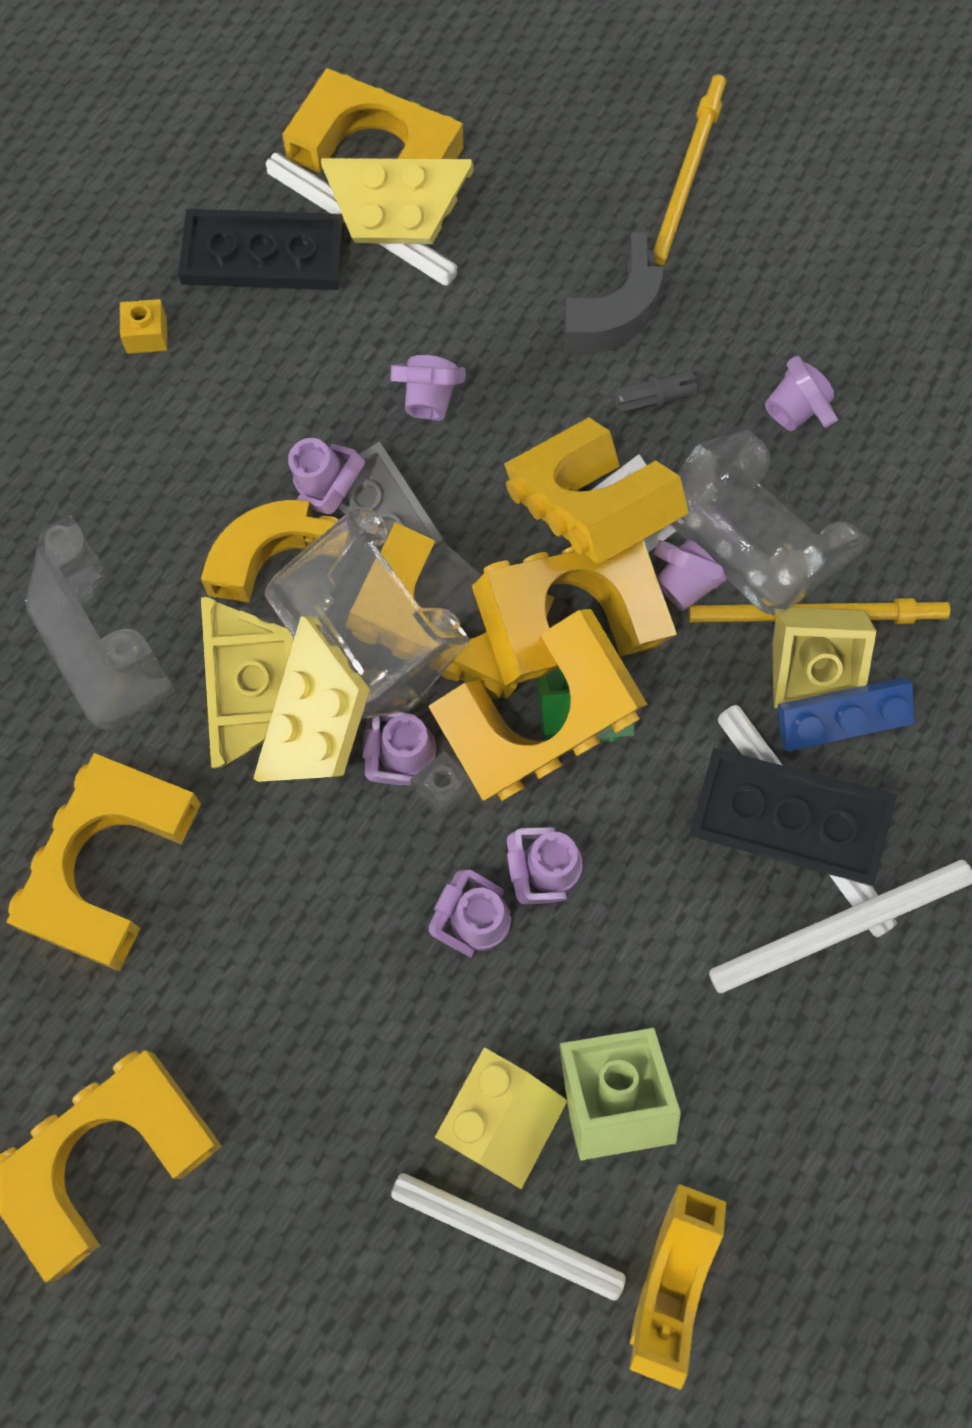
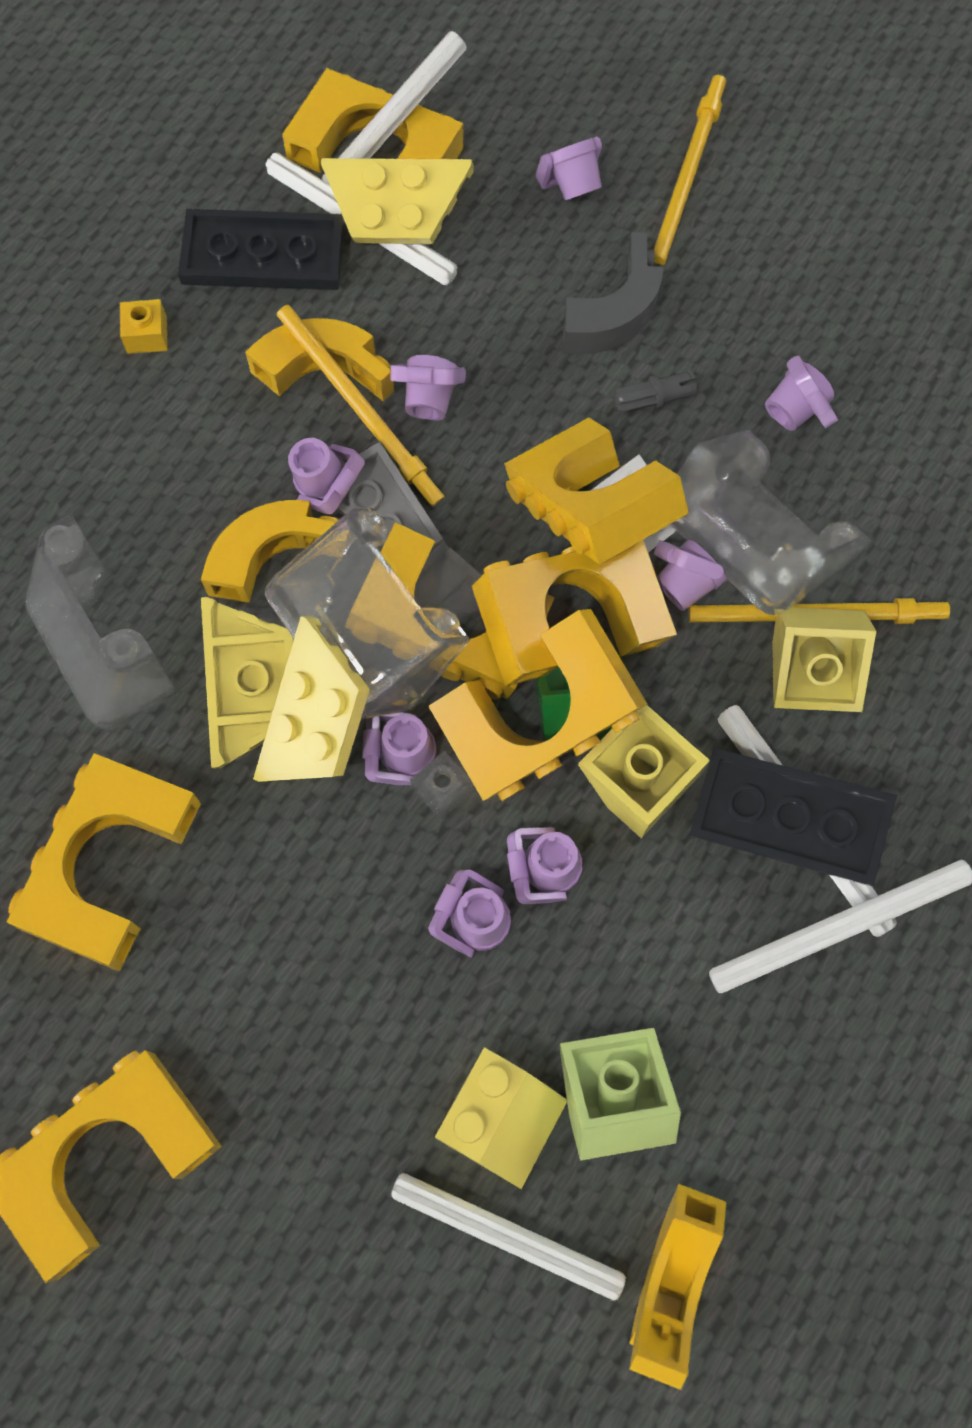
blue plate [778,677,915,751] -> none
none -> yellow arch [245,318,394,401]
none -> yellow bar [277,305,445,508]
none -> white axle [322,31,467,185]
none -> lavender piece [536,137,602,200]
none -> light yellow slope [578,705,710,838]

